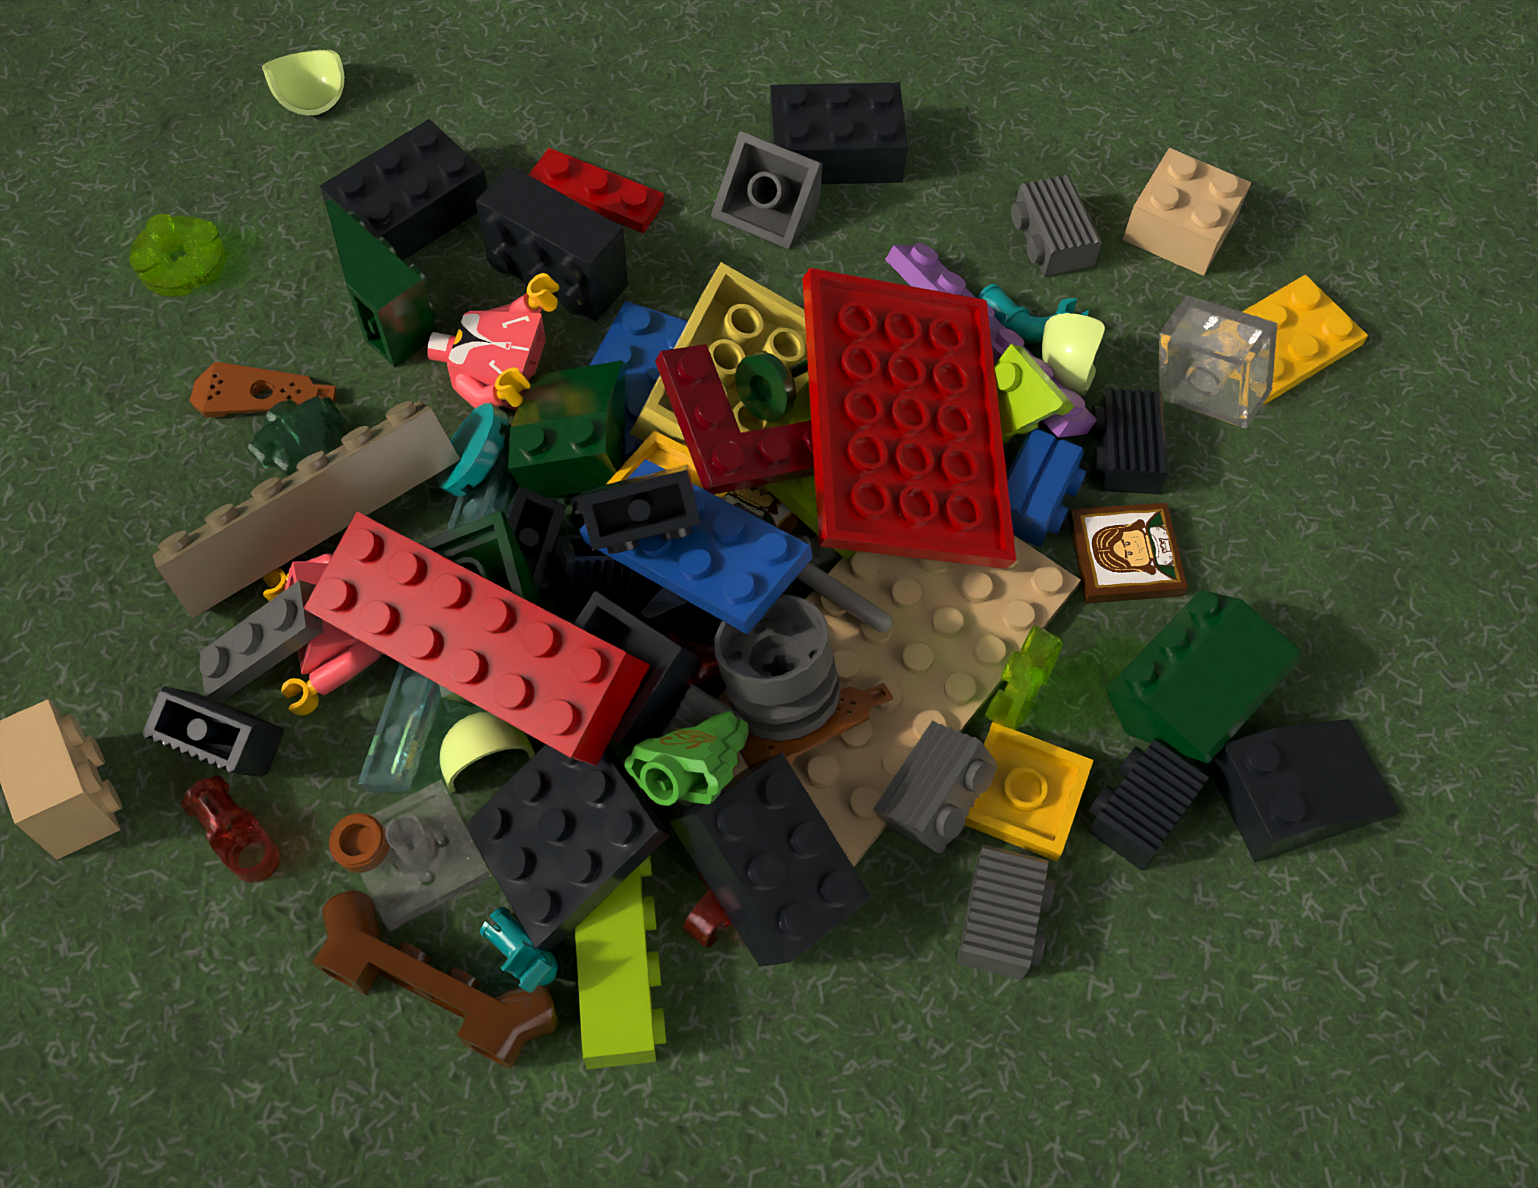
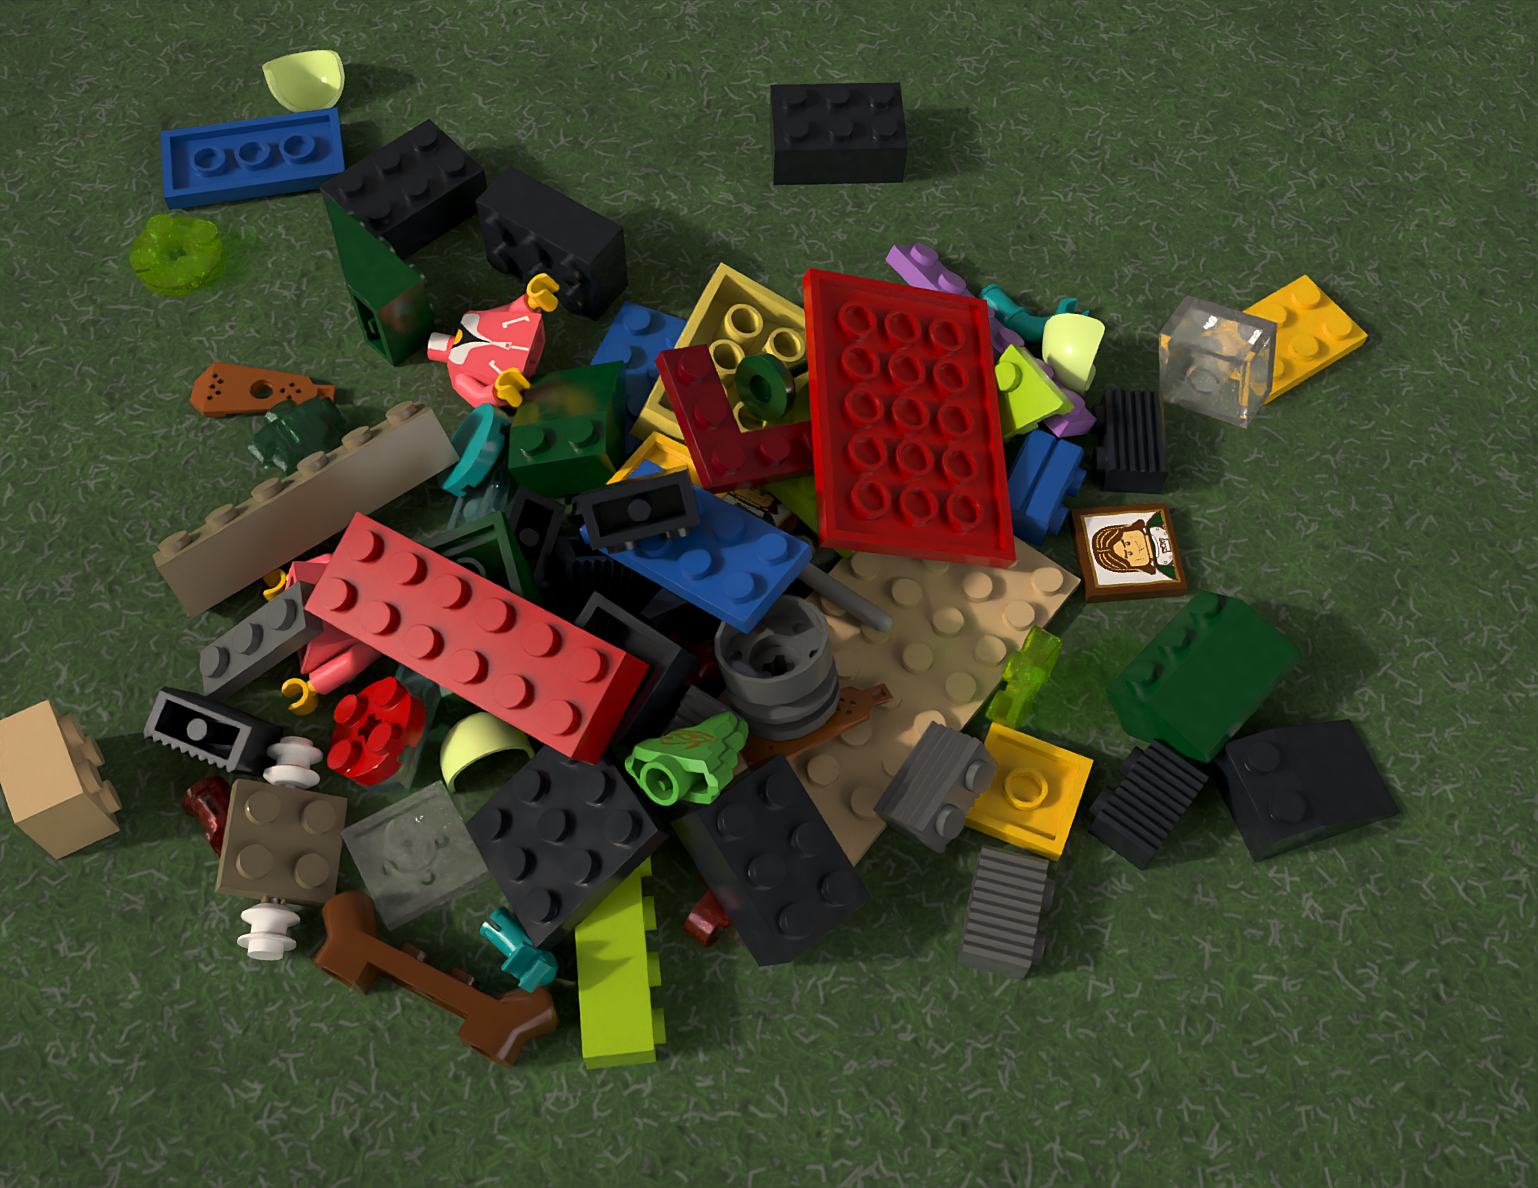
dark orange tile [329,813,390,873] -> none
red plate [529,148,664,234] -> none
dark grey slope [710,131,823,249] -> none
dark grey brick [1011,174,1102,277] -> none
tan brick [1123,148,1252,276] -> none
none -> blue plate [161,107,347,210]
none -> dark tan plate [215,736,348,960]
none -> red plate [327,677,426,786]

